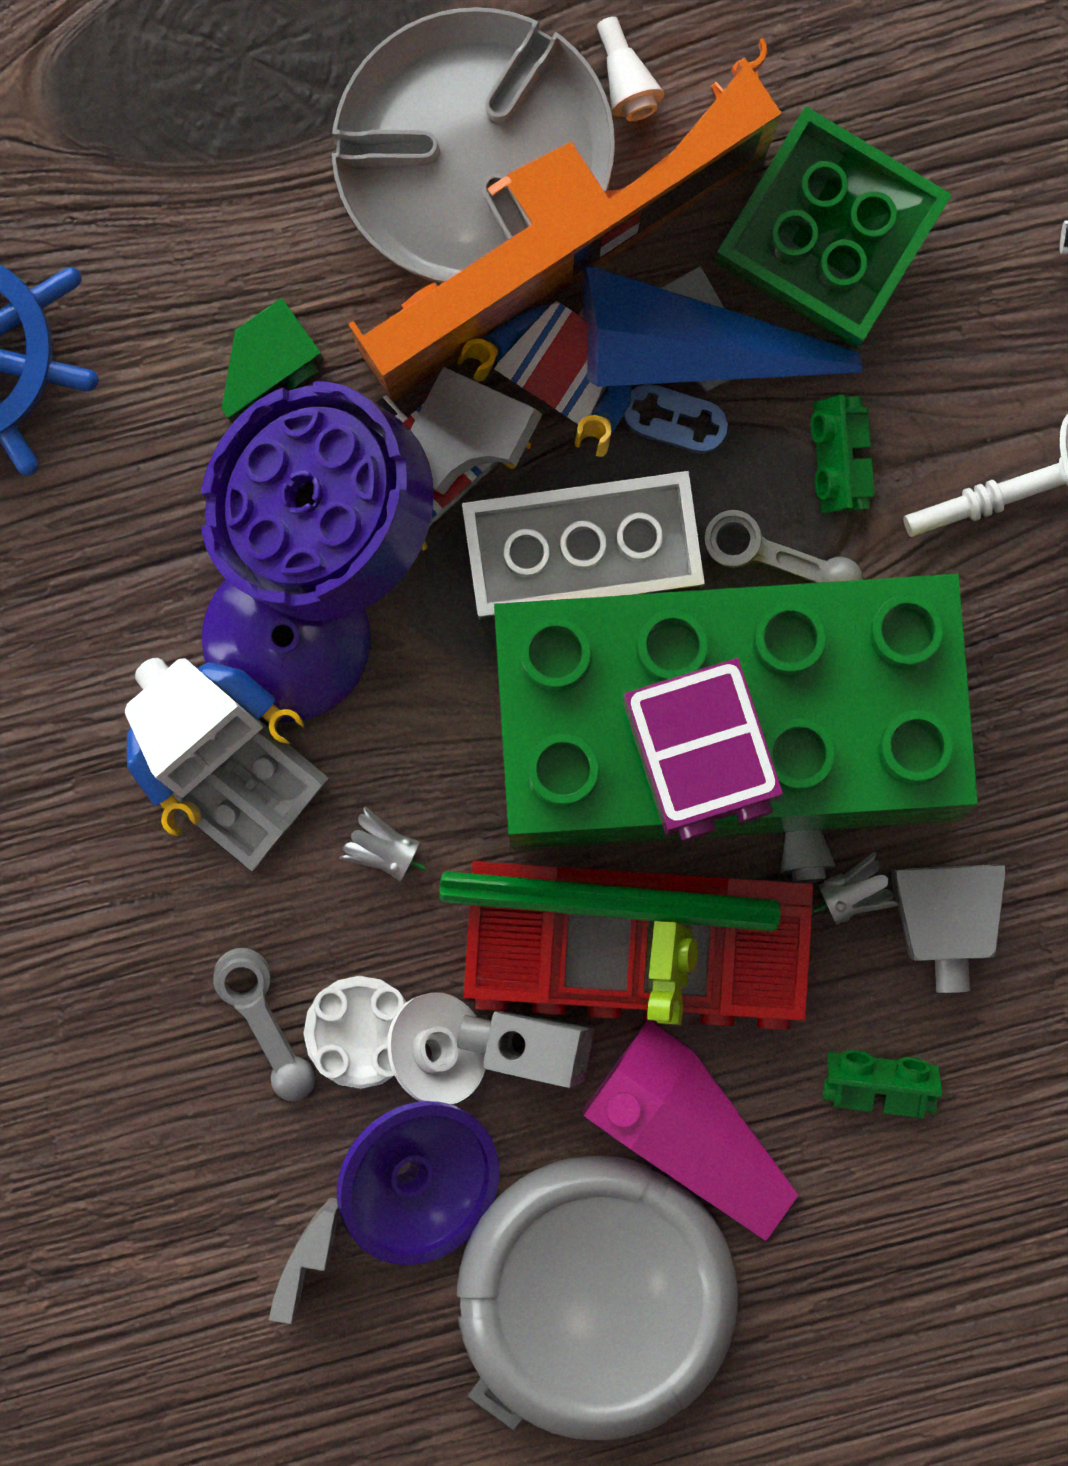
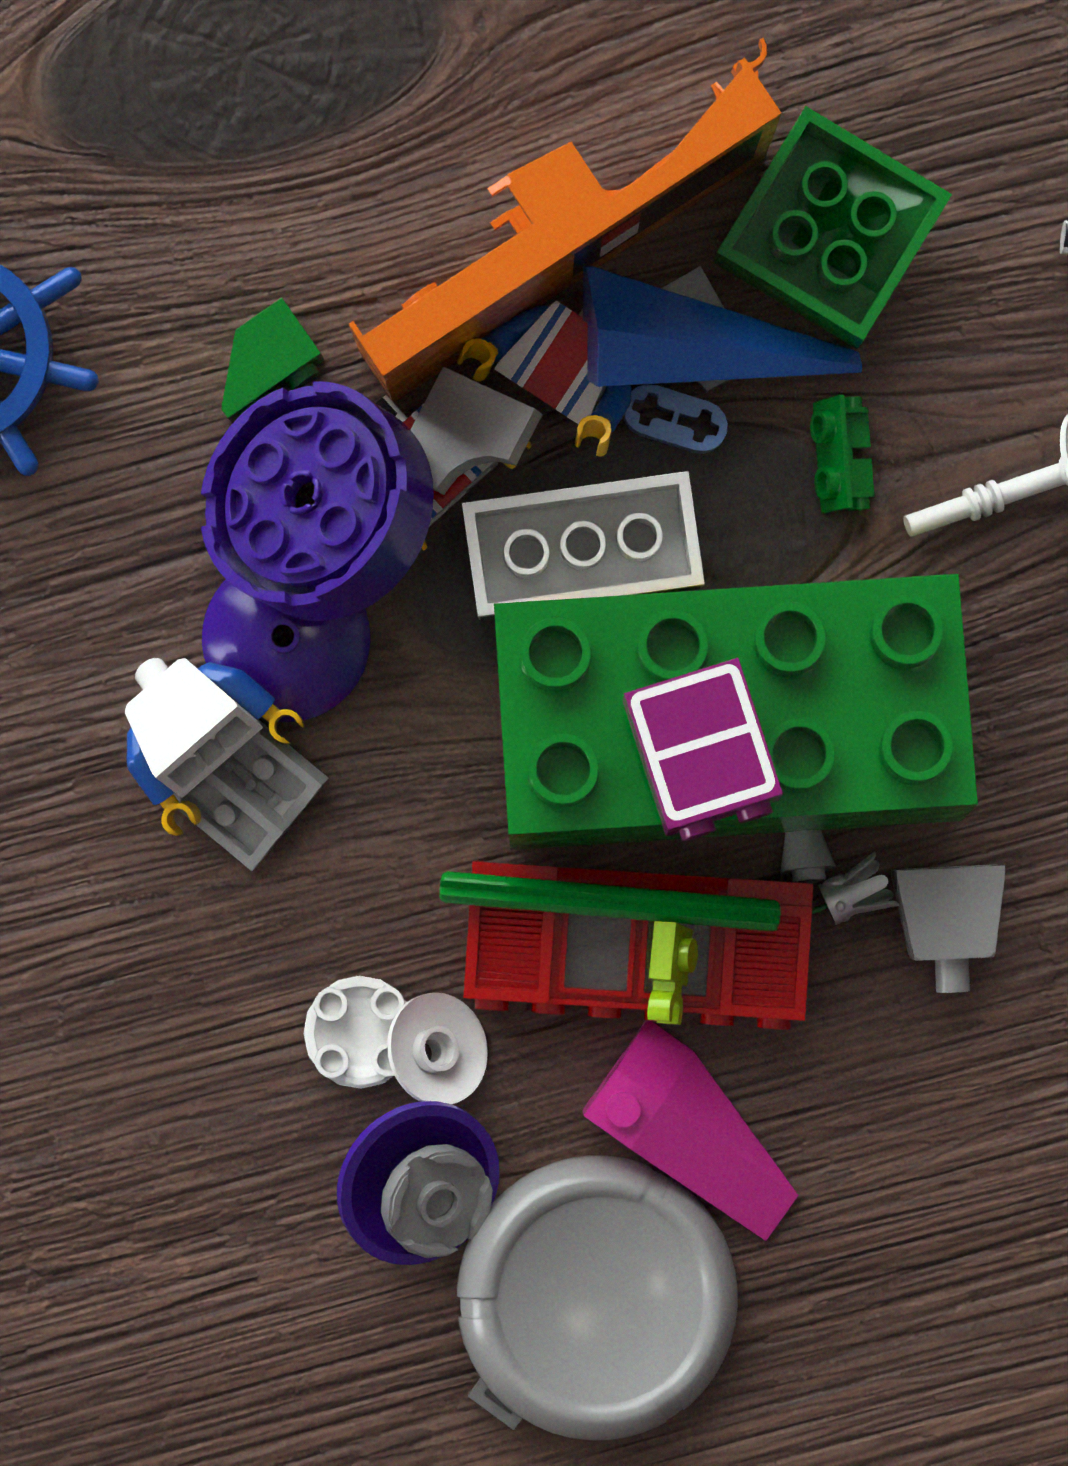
light grey piece [213,948,316,1101] -> none
light grey slope [269,1198,339,1324] -> none
light grey piece [332,7,615,284] -> none
flat silver piece [339,807,426,881] -> none
light grey torso [457,1010,595,1088] -> none
white cone [597,17,665,121] -> none
light grey piece [705,510,863,583] -> none
green hinge [822,1050,942,1119] -> none
none -> light grey tile [381,1144,493,1258]

